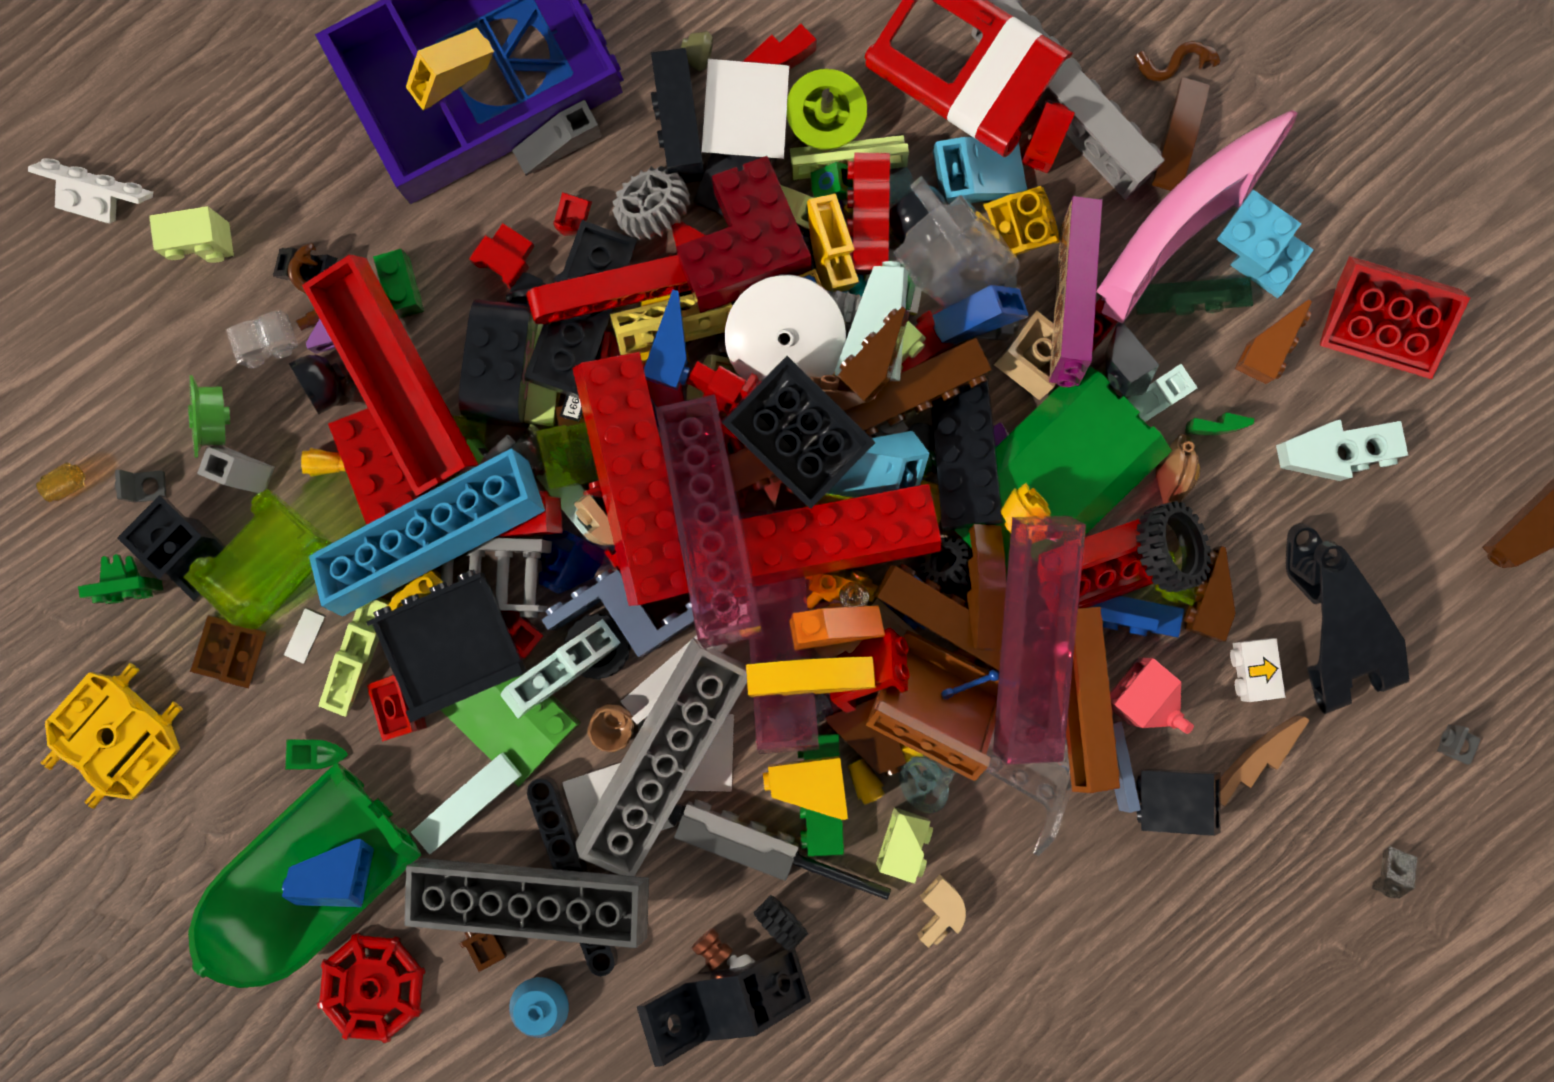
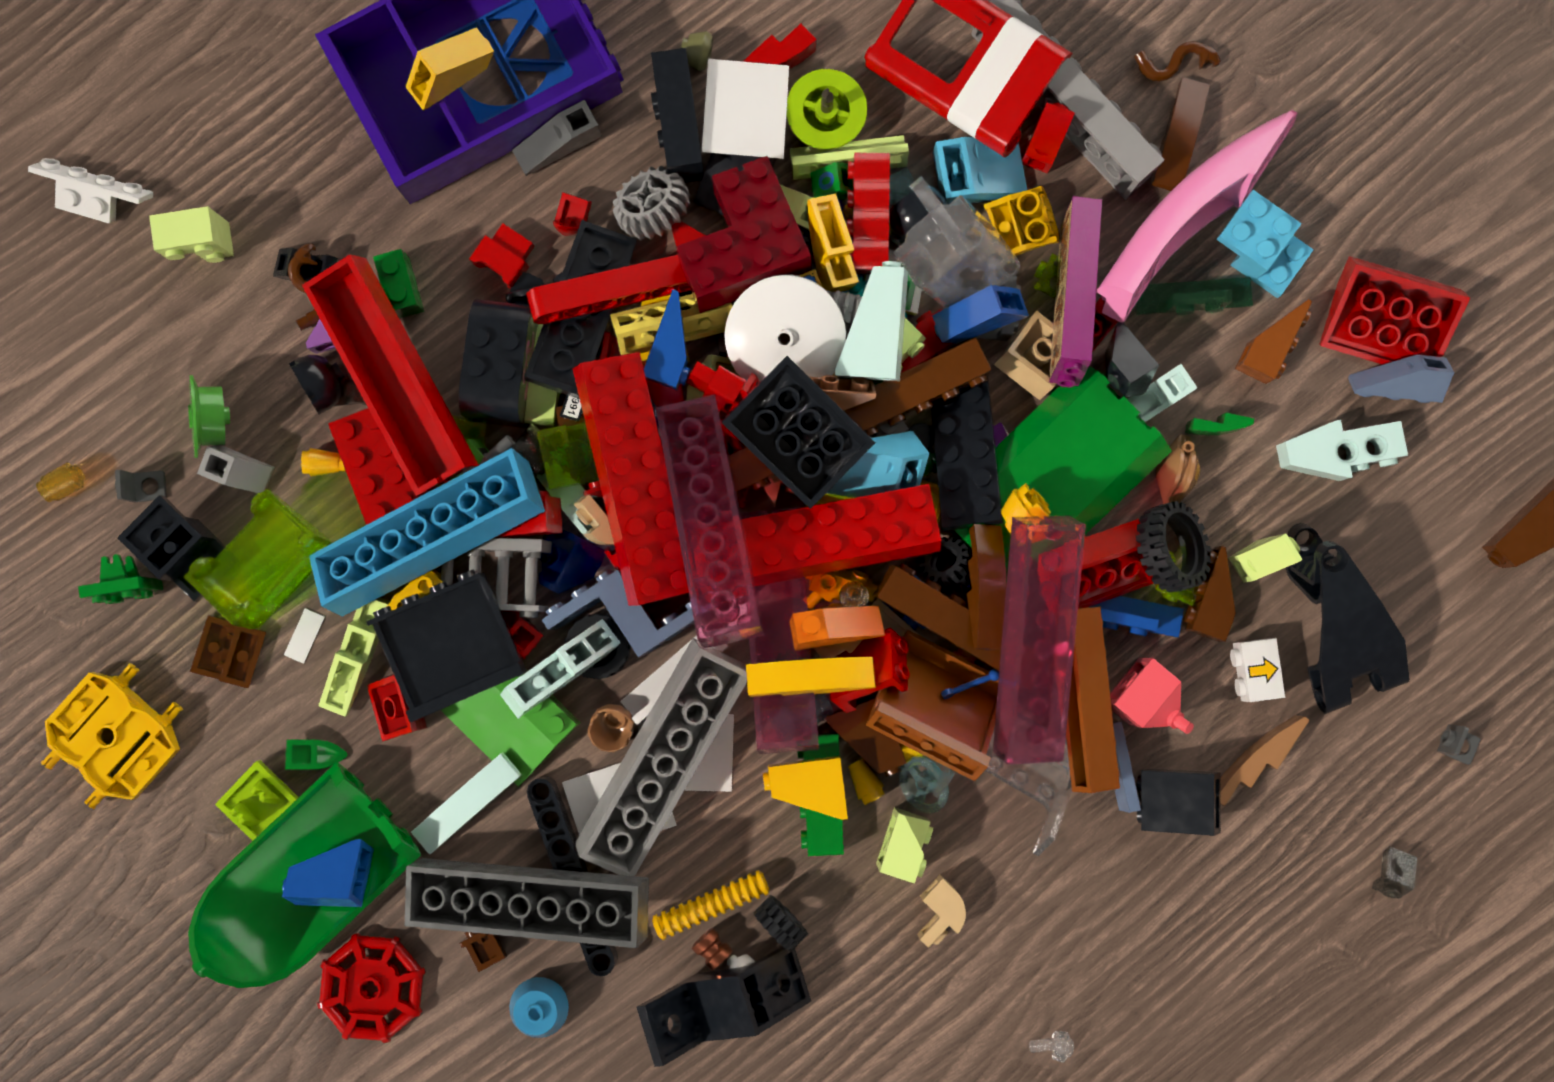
clear brick [226,310,298,368] -> none
piece [668,799,891,900] -> none
reddish brown slope [837,306,910,403] -> none
none -> lime plate [215,760,299,841]
none -> yellow piece [652,870,770,940]
none -> clear plate [1029,1031,1074,1063]
none -> clear neon green bracket [1033,253,1058,298]
none -> yellowish green slope [1229,533,1303,583]
none -> sand blue slope [1348,355,1454,403]

